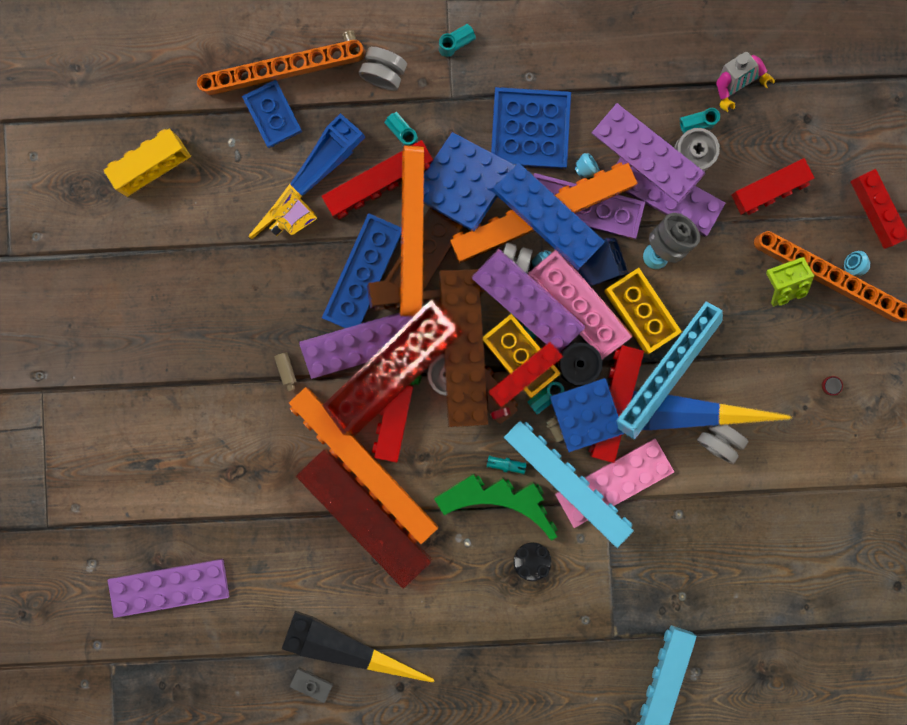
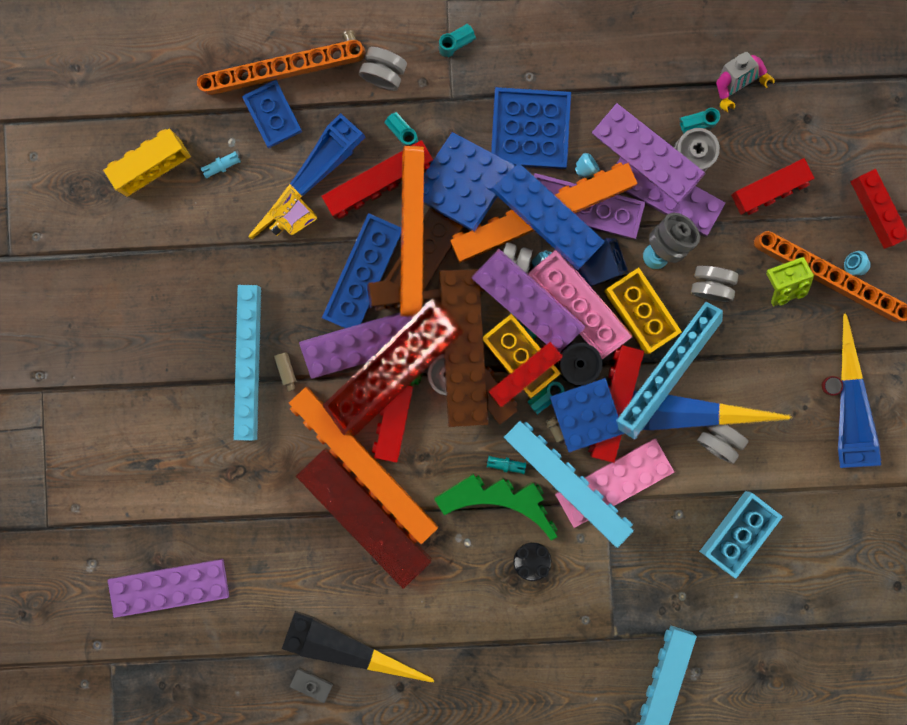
dark red tile [490,407,511,420] -> none
none -> medium azure pin [201,151,241,179]
none -> medium azure brick [234,285,261,440]
none -> light grey wheel [691,266,739,302]
none -> medium azure brick [699,491,783,579]
none -> blue plate [838,313,882,468]

